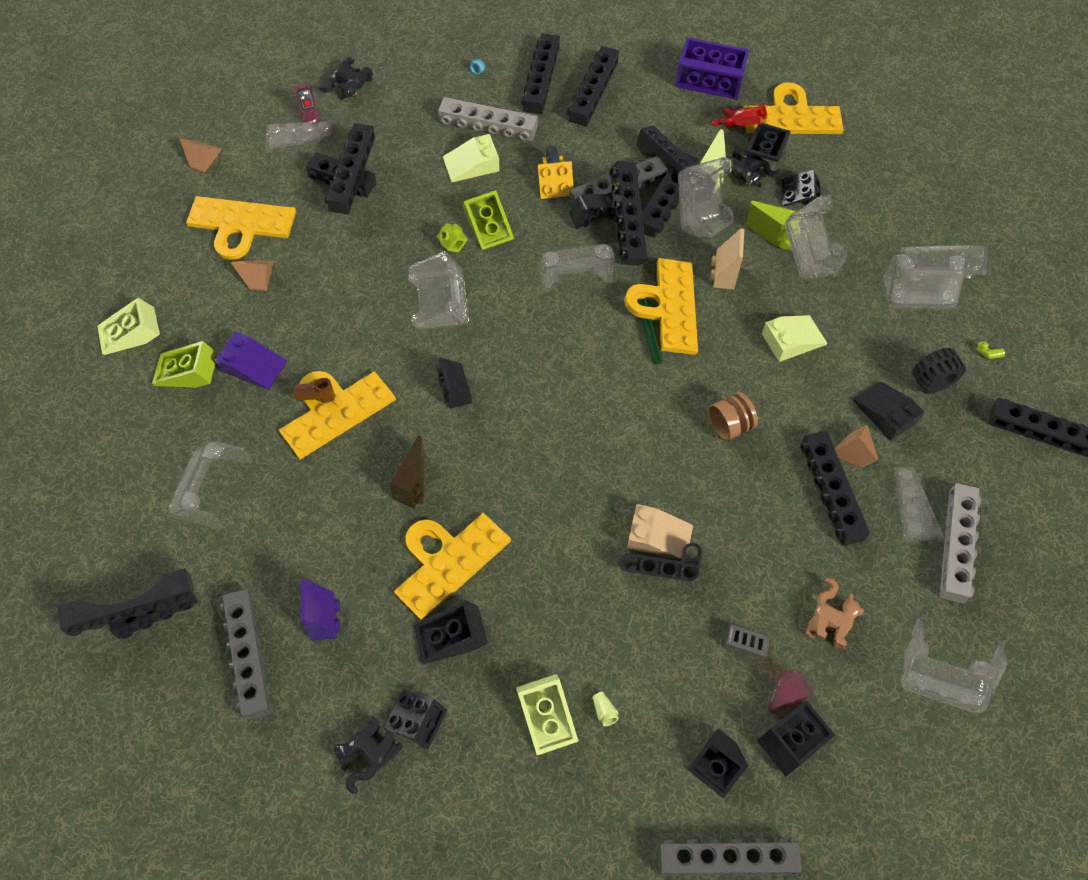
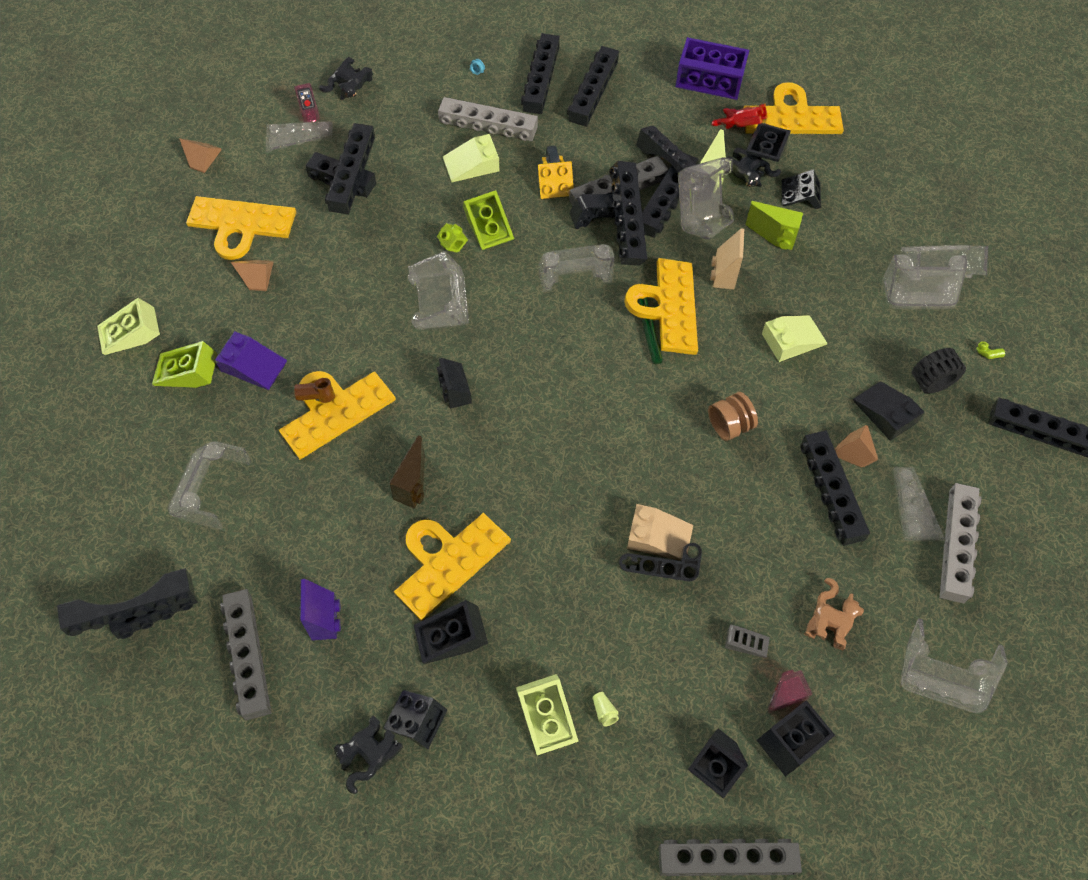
clear windscreen [785,194,848,280] -> none

